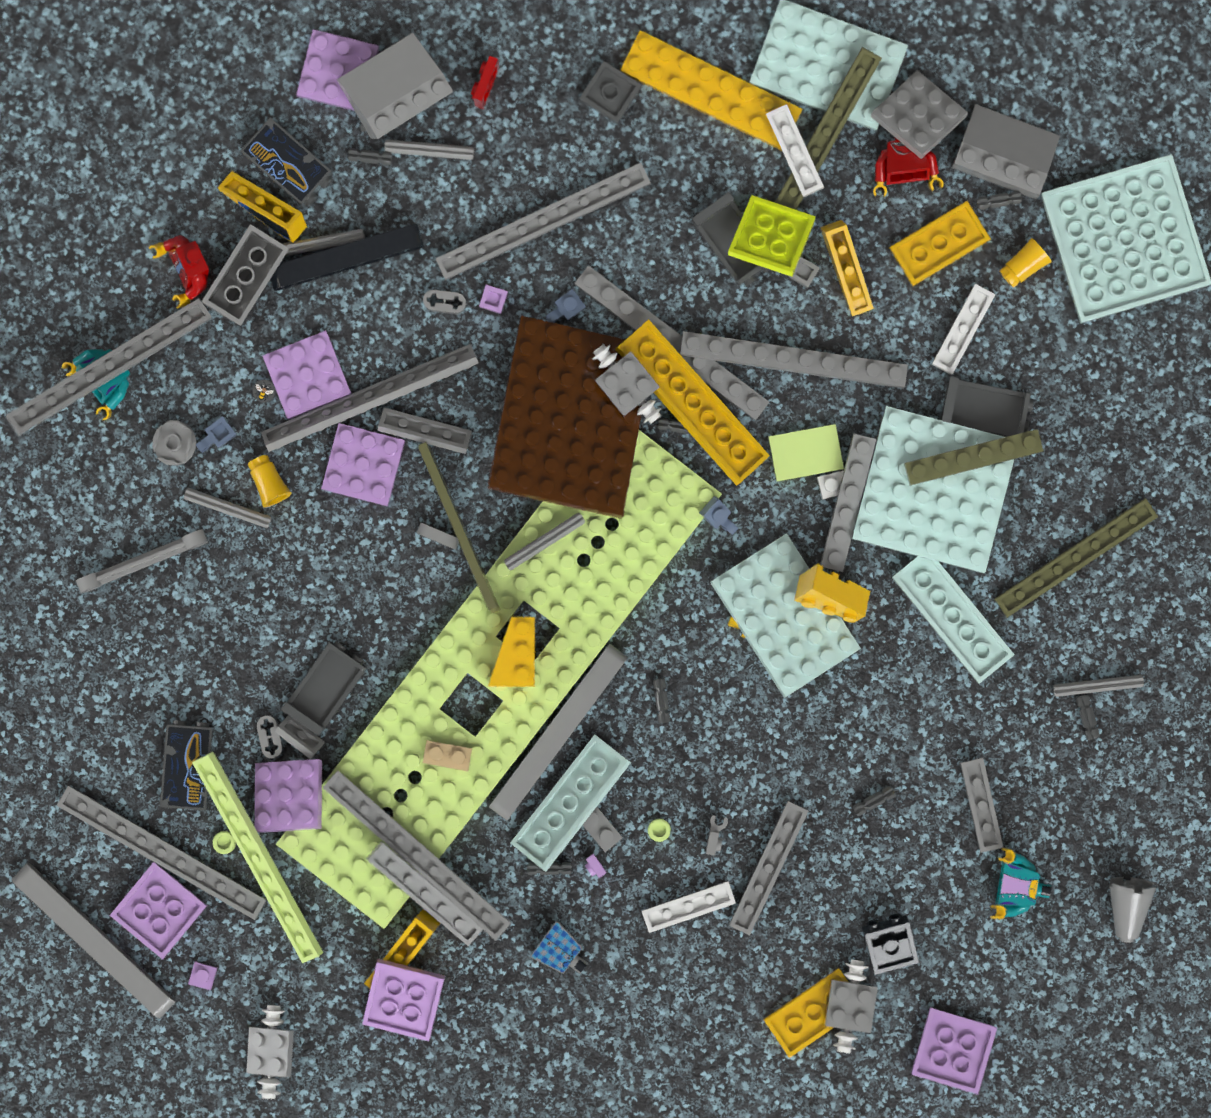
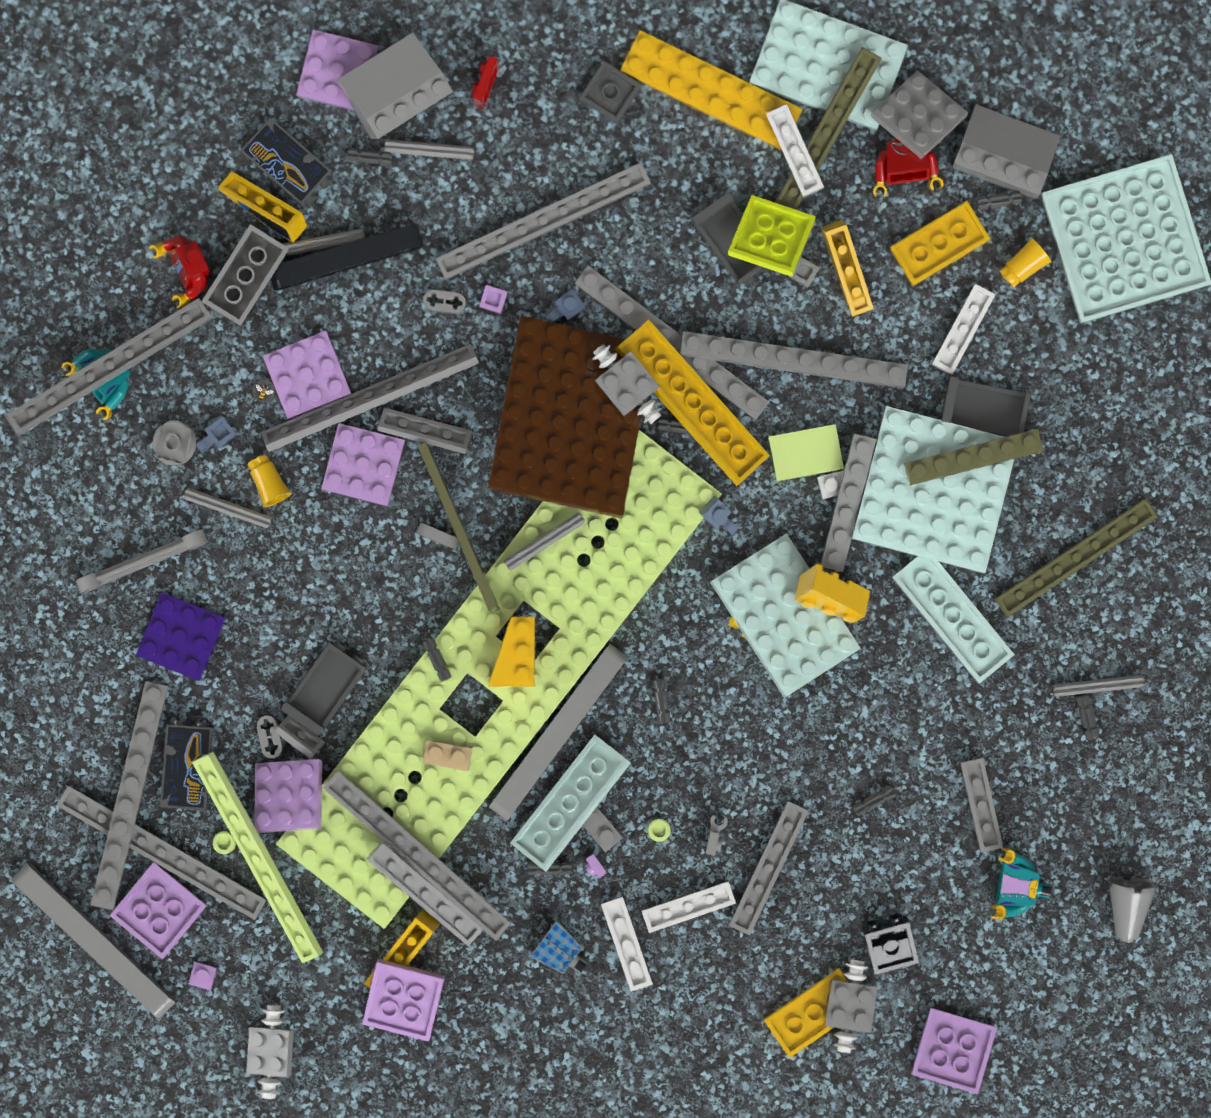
none -> light grey plate [90,681,169,911]
none -> dark purple plate [136,592,226,681]
none -> dark grey axle [423,638,451,682]
none -> white plate [601,896,652,992]

